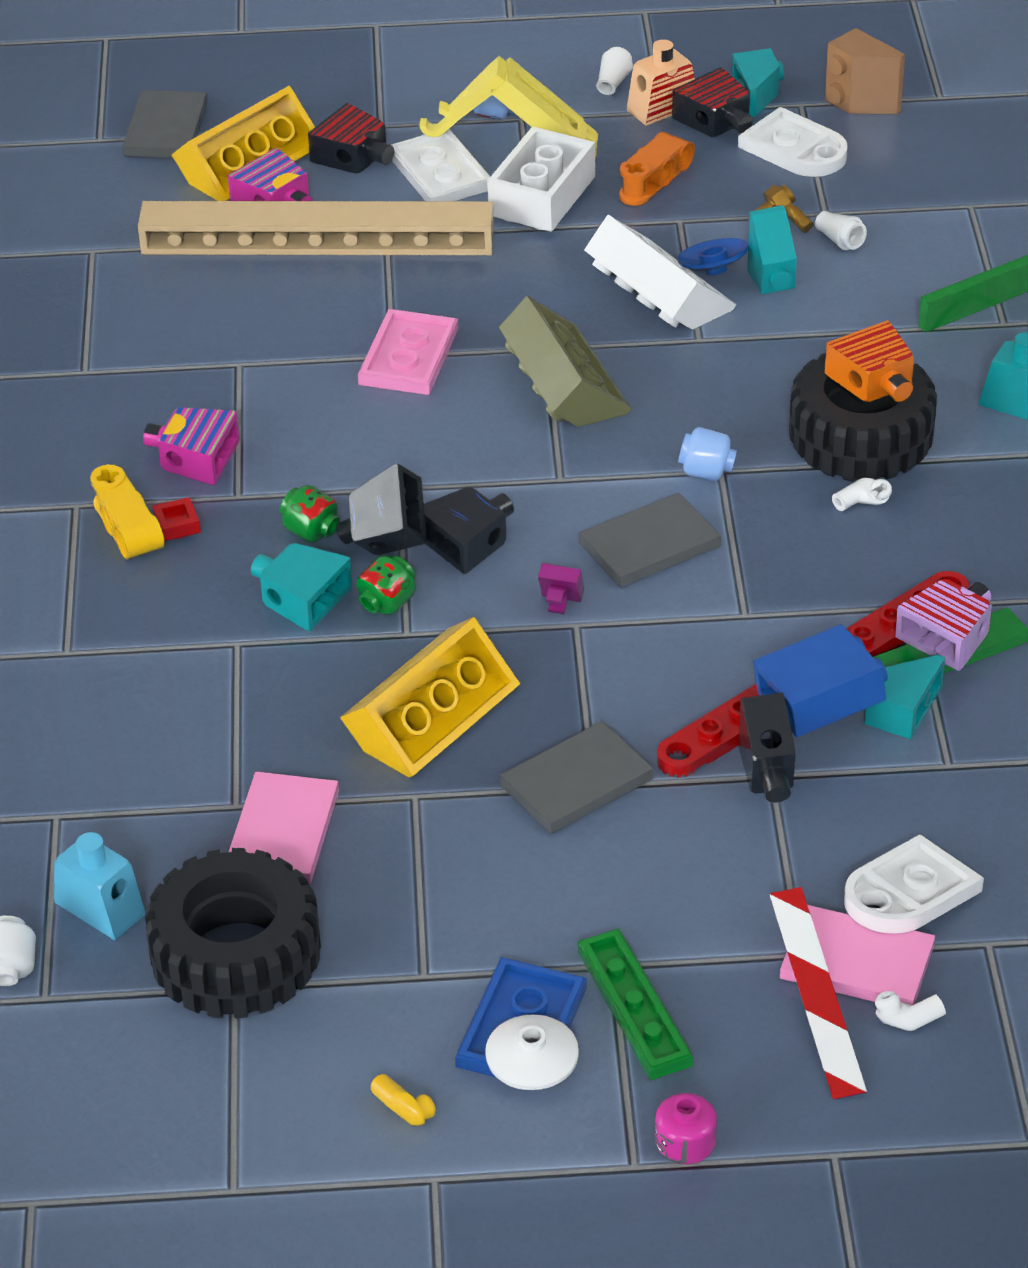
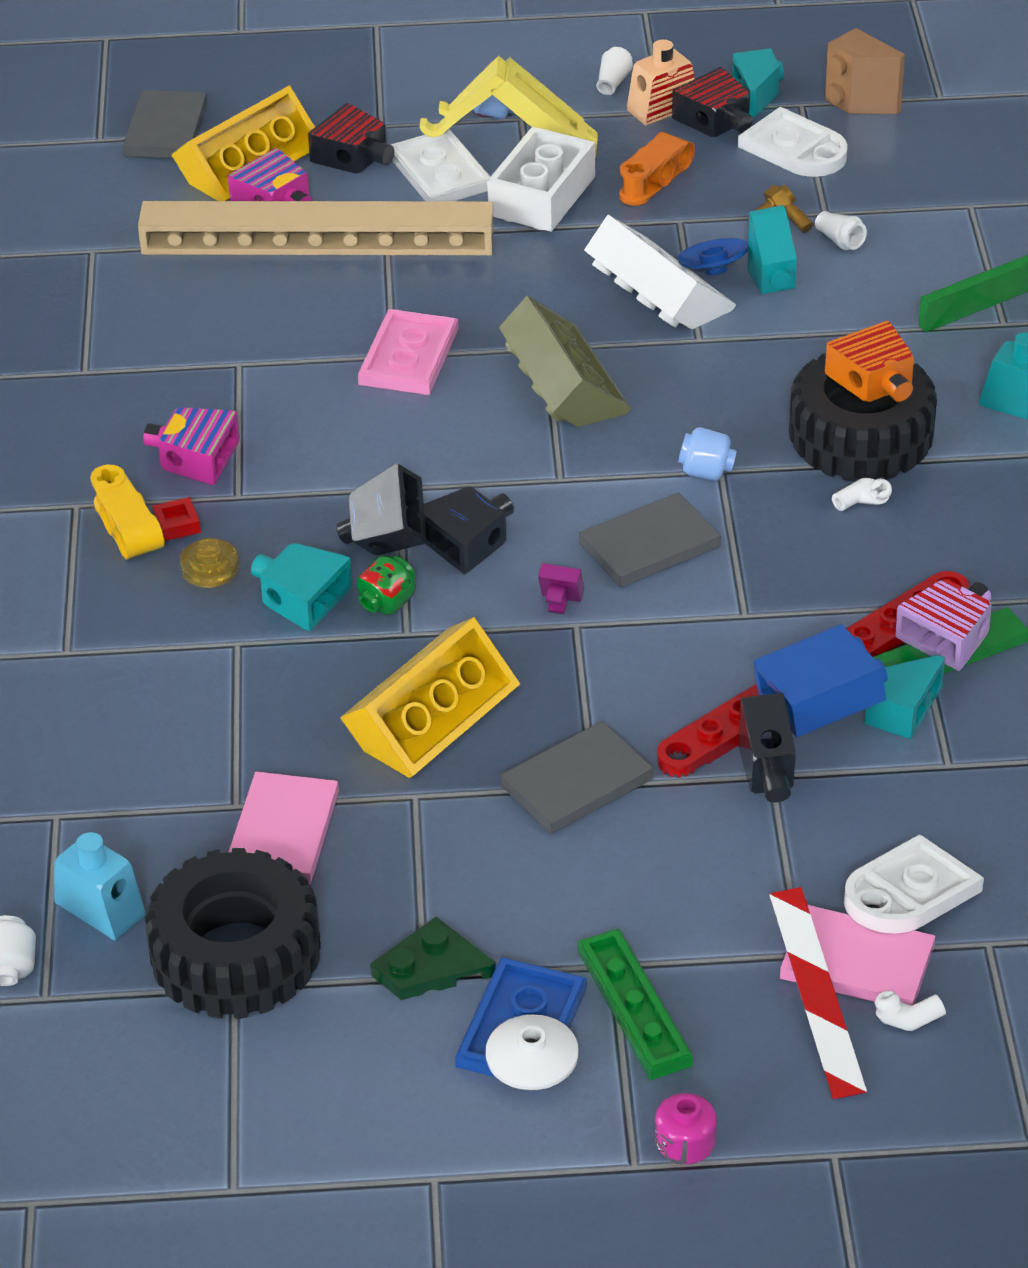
green head [280,485,340,543] -> none
yellow arm [371,1074,436,1126] -> none
none -> clear yellow plate [180,538,239,588]
none -> dark green wing [370,917,496,1000]

